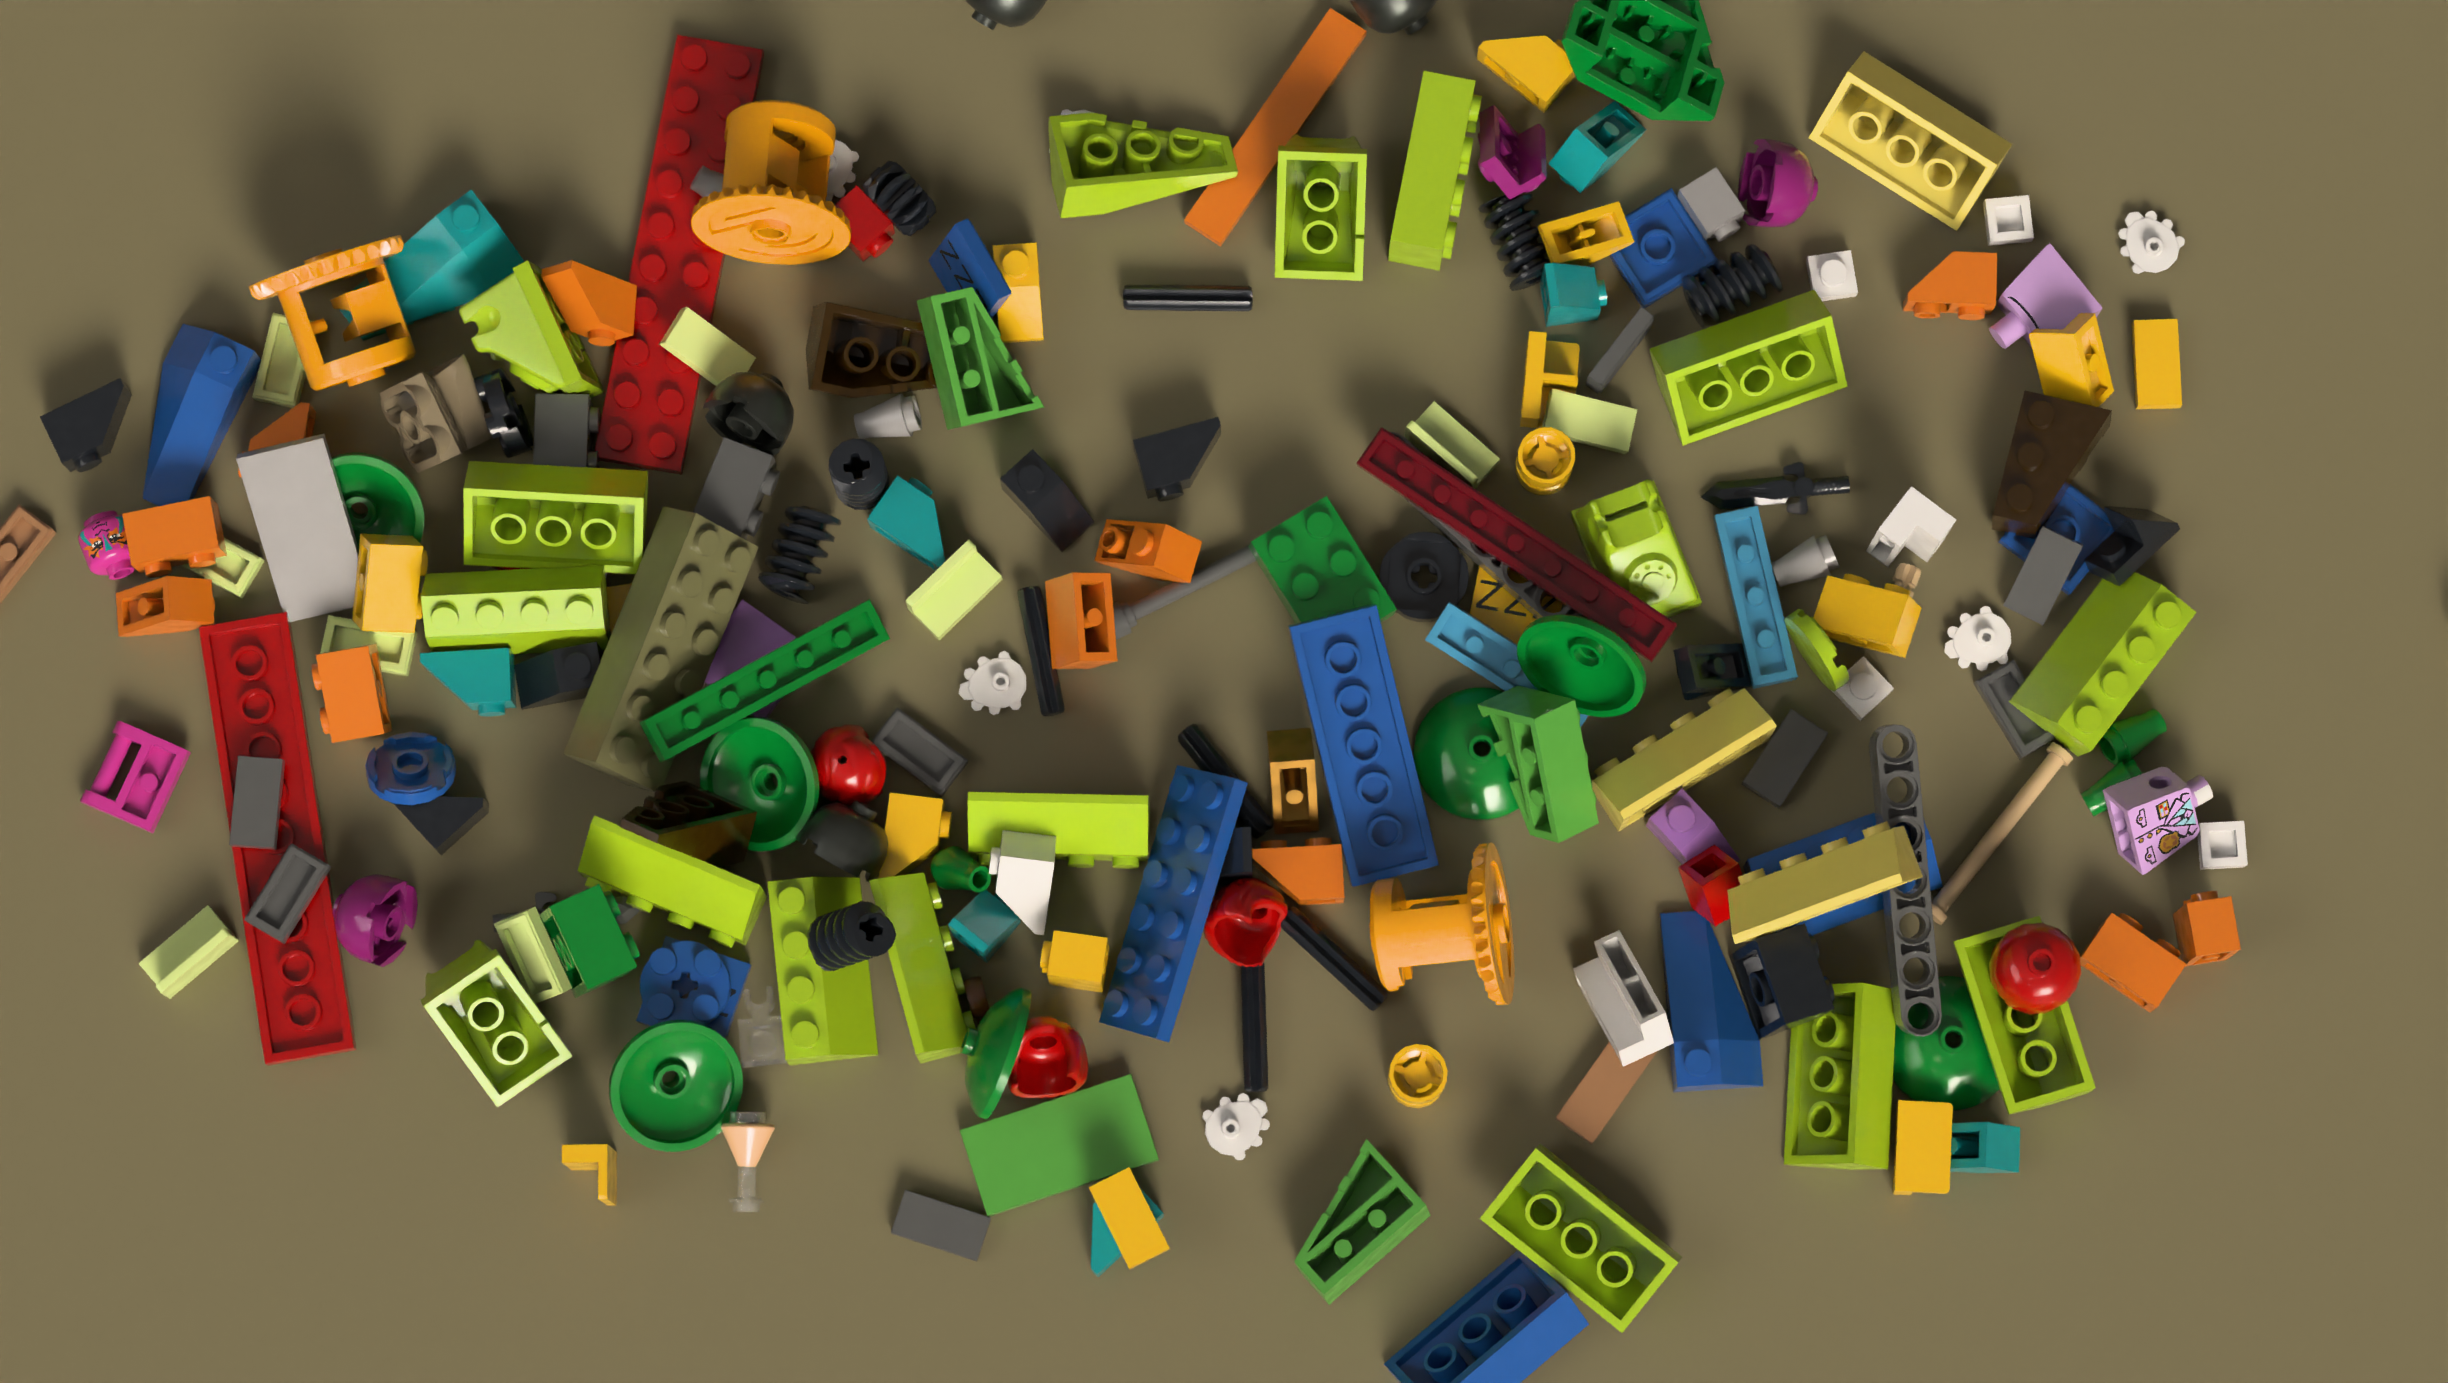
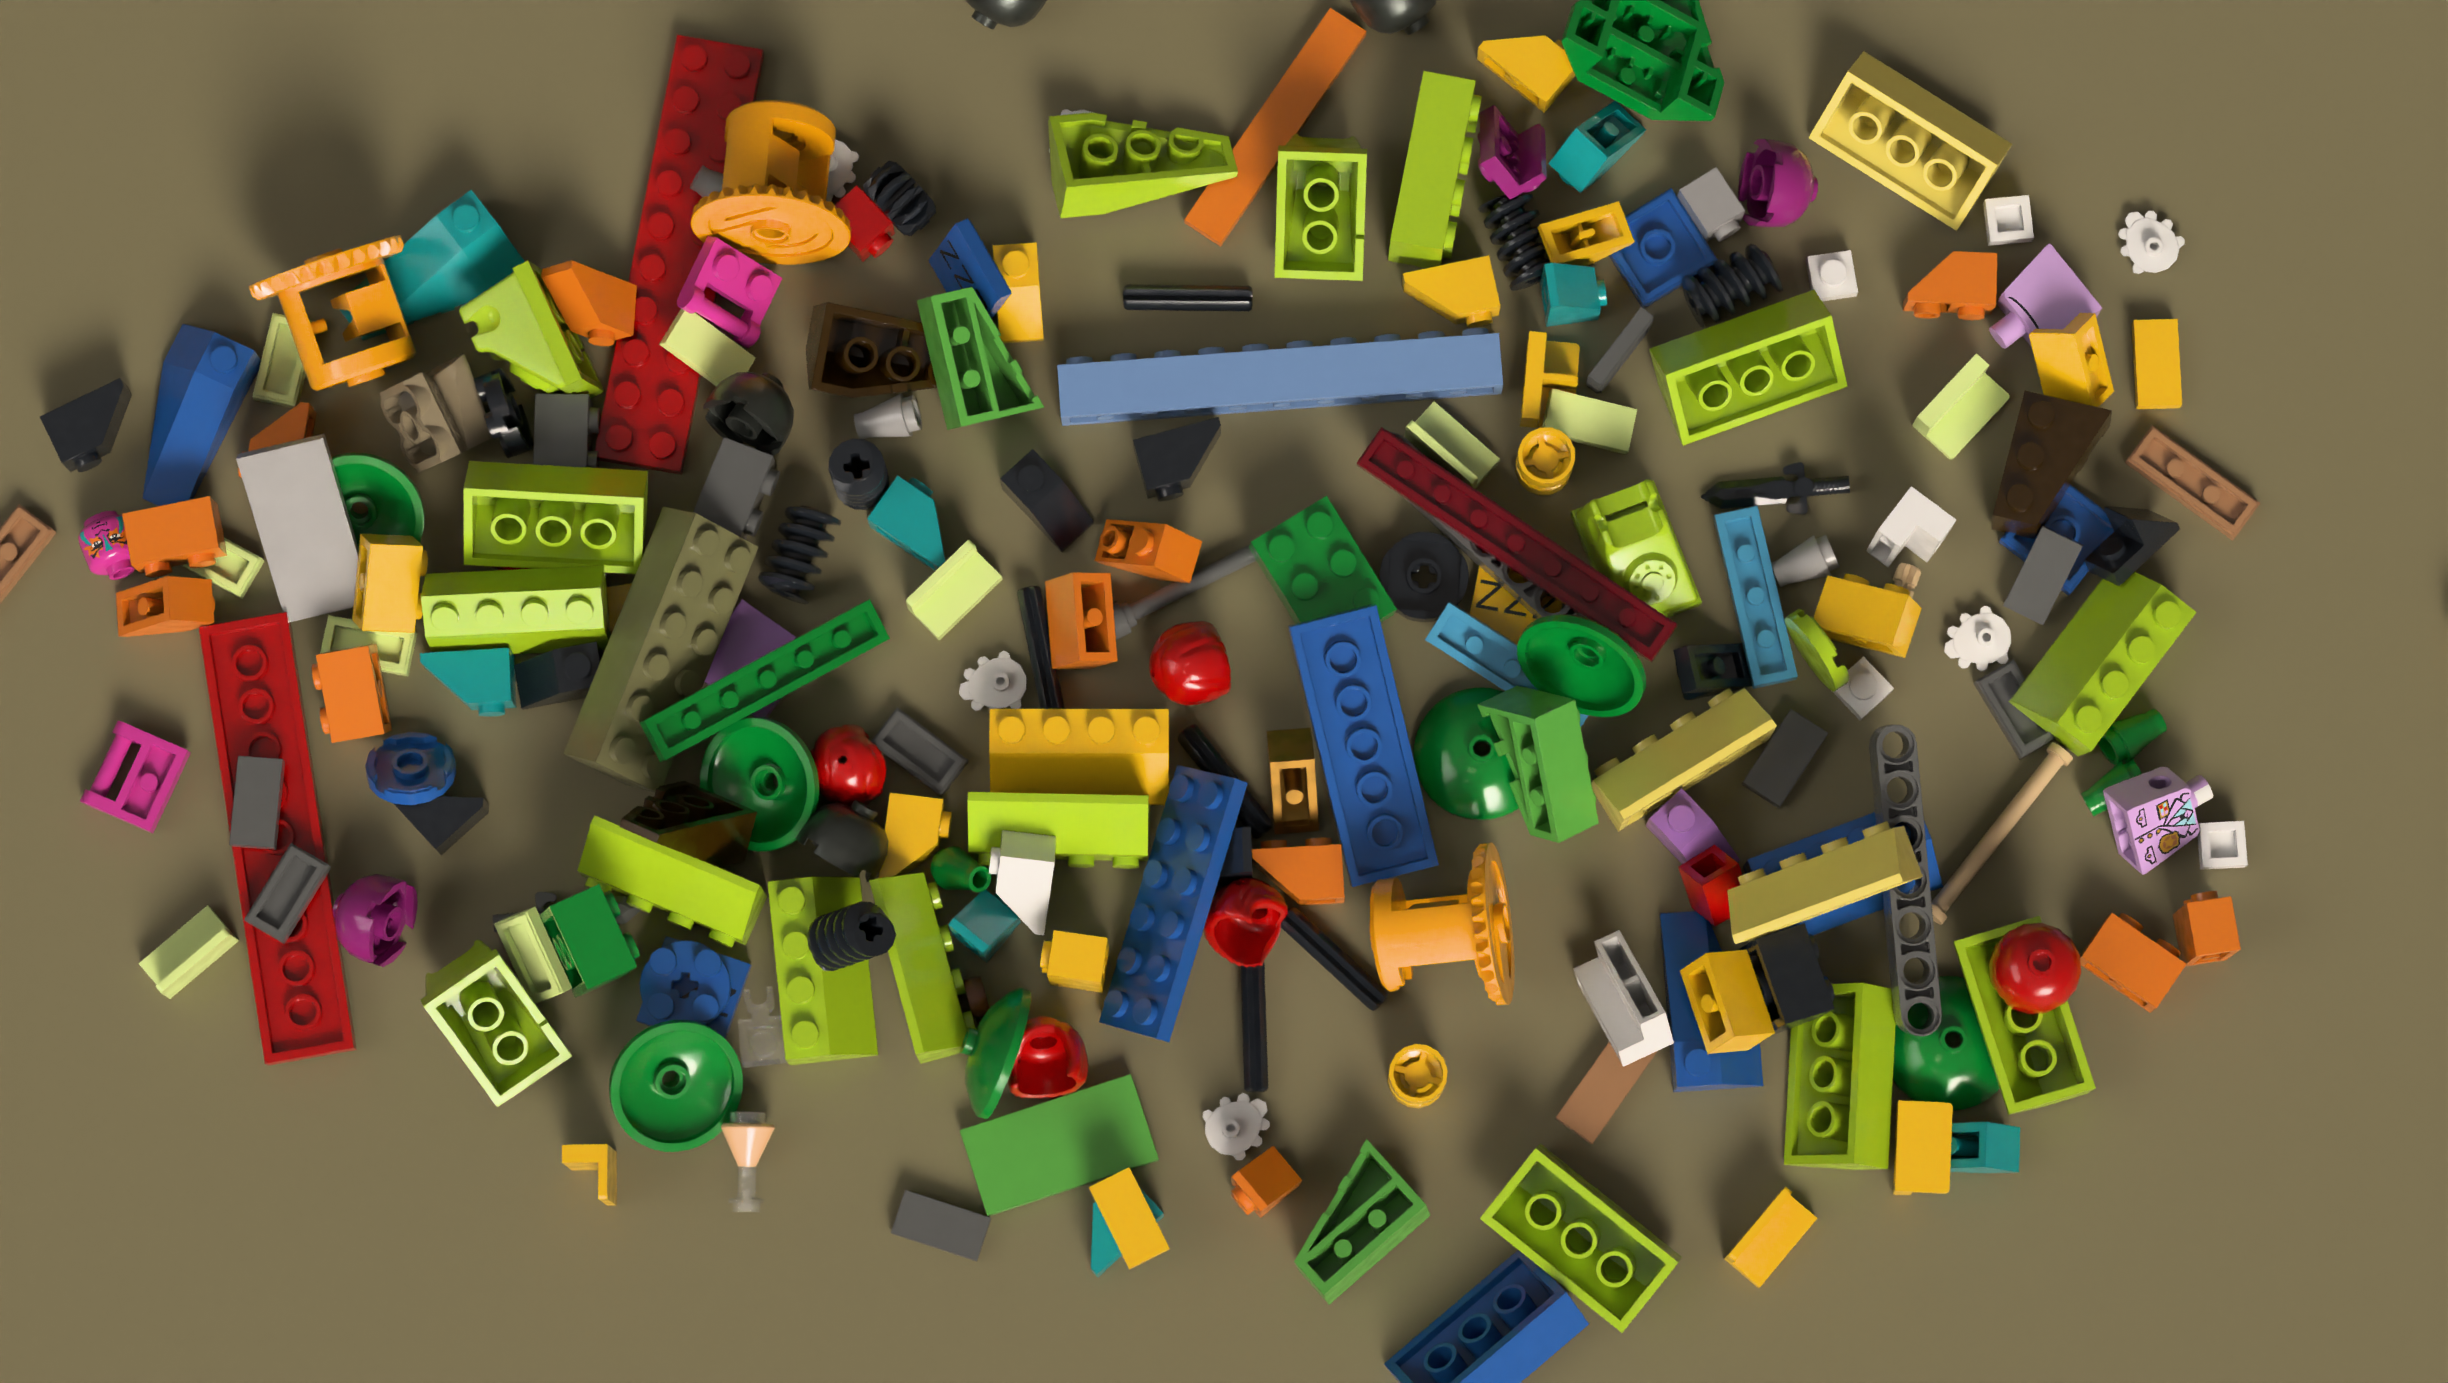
none -> dark pink plate [677,236,782,348]
none -> yellow slope [989,709,1170,805]
none -> medium blue brick [1057,328,1503,426]
none -> red piece [1149,621,1231,705]
none -> orange slope [1230,1146,1302,1218]
none -> yellow slope [1402,255,1501,328]
none -> yellow brick [1680,950,1775,1054]
none -> yellow panel [1724,1186,1817,1288]
none -> yellowish green panel [1912,353,2010,459]
none -> medium nougat tile [2125,425,2260,541]

